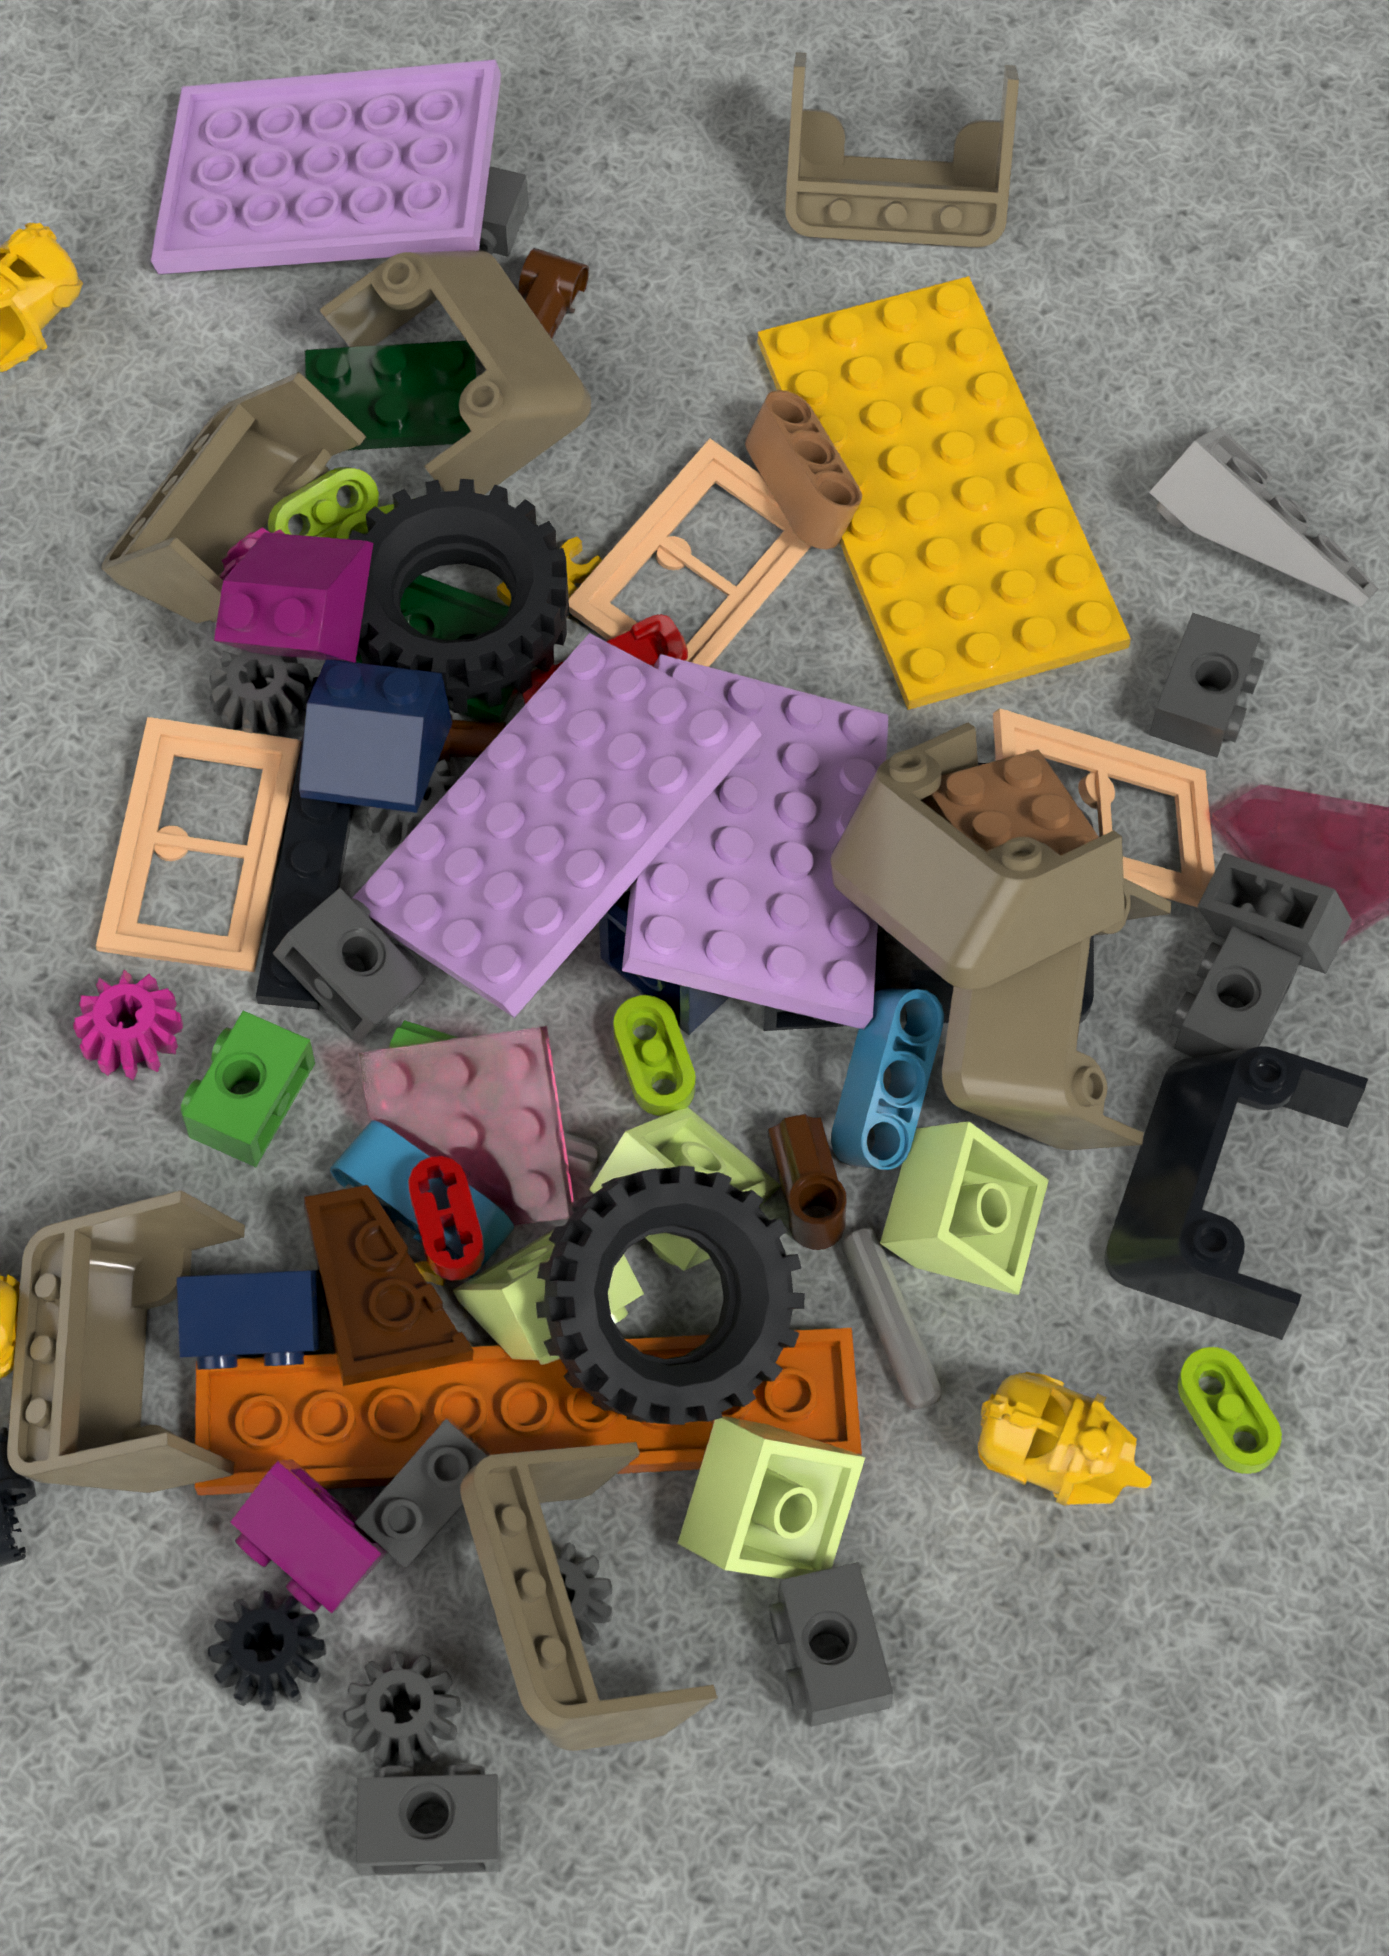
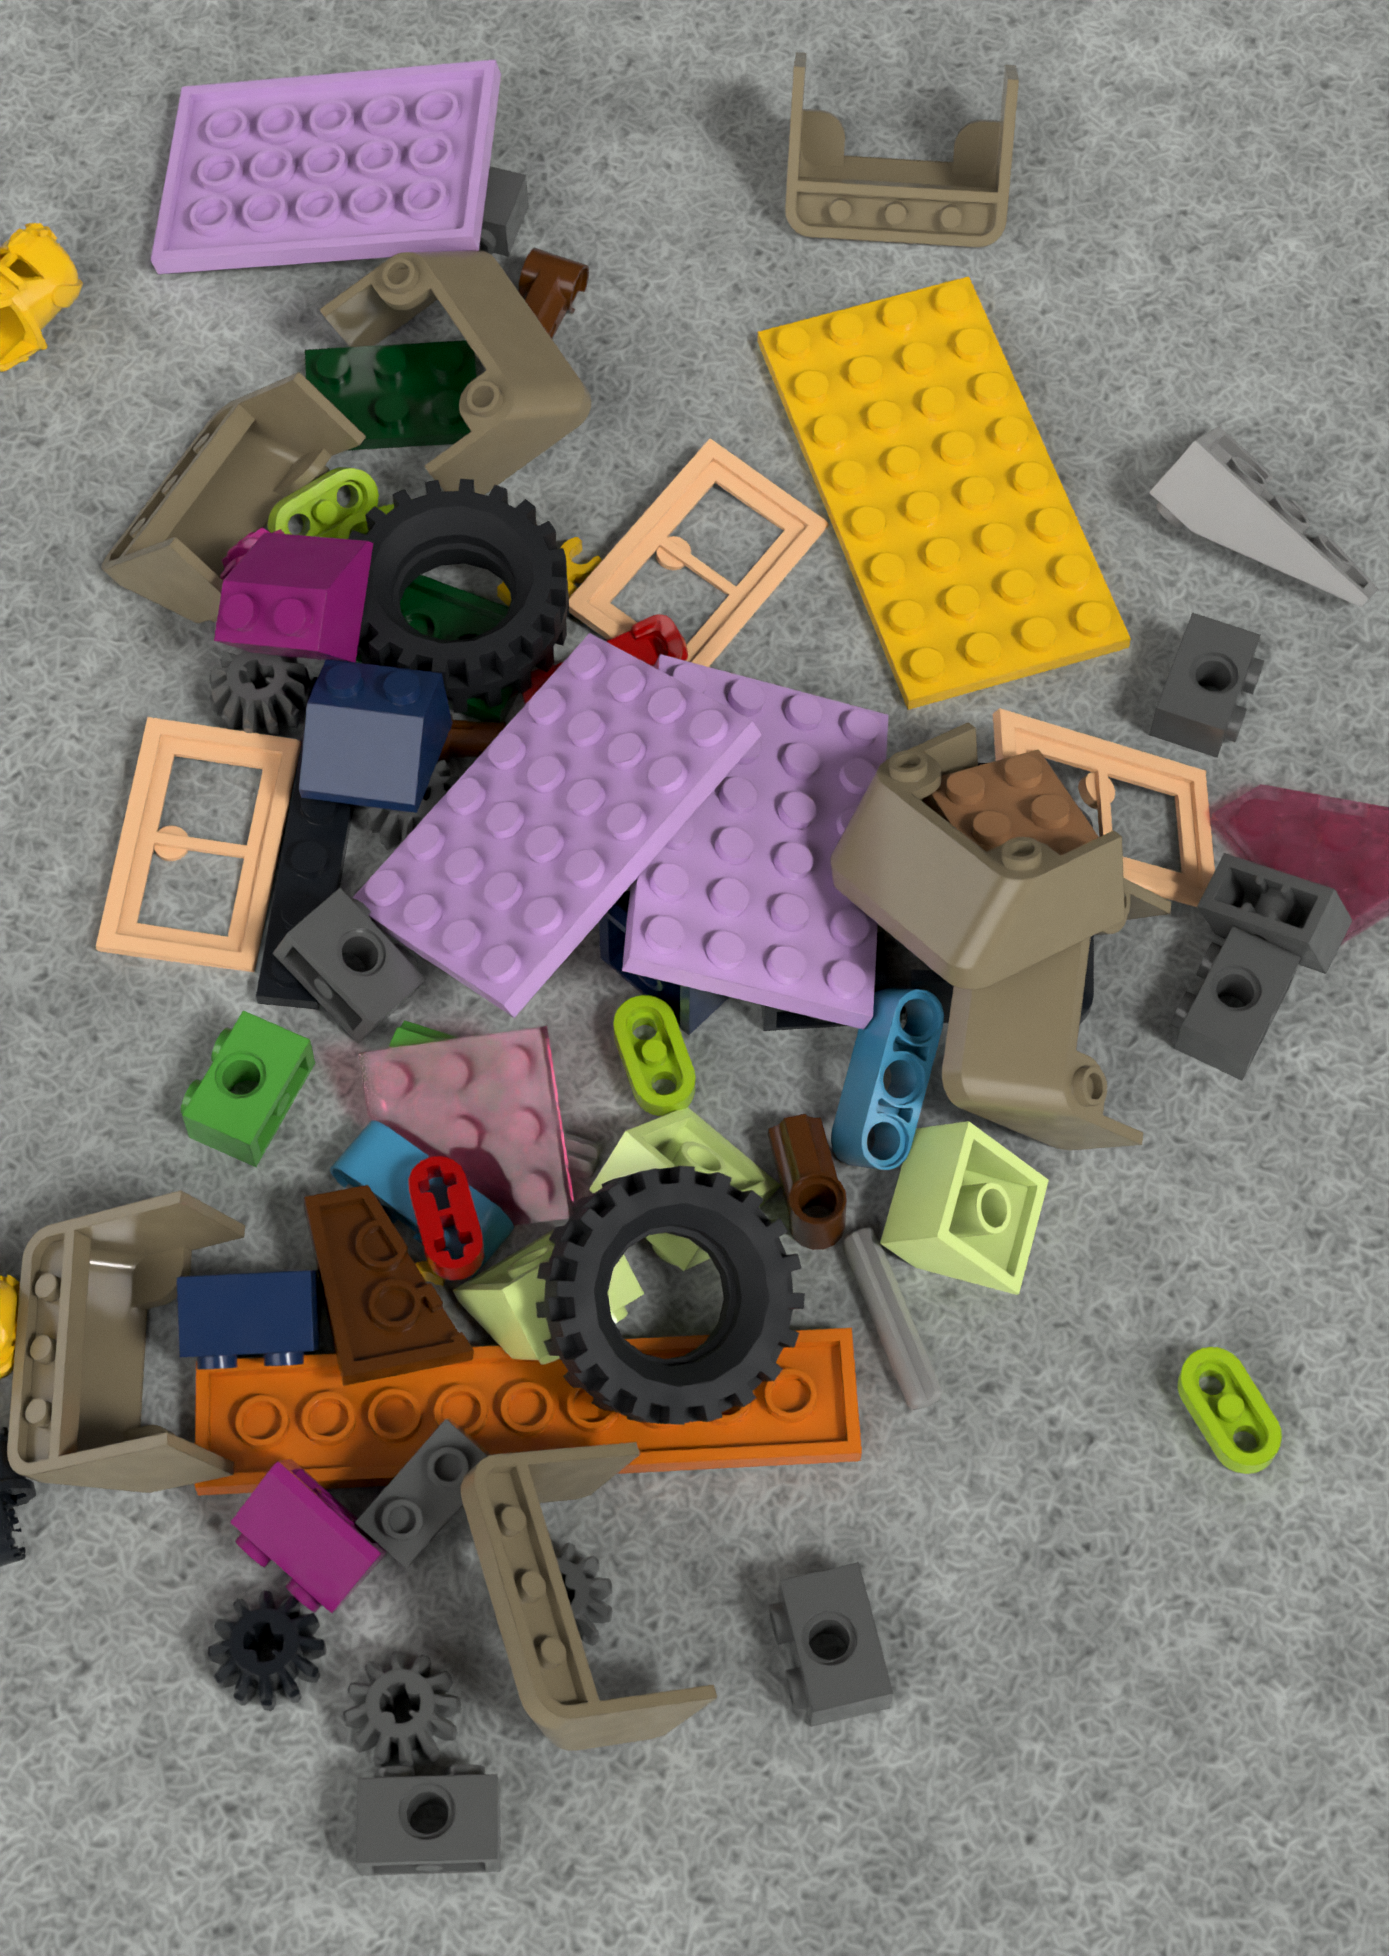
dark pink gear [73,970,183,1080] -> none
yellowish green slope [677,1416,865,1579] -> none
medium nougat beam [745,390,862,550] -> none
yellow helmet [978,1372,1152,1506] -> none
black windscreen [1104,1046,1368,1340] -> none

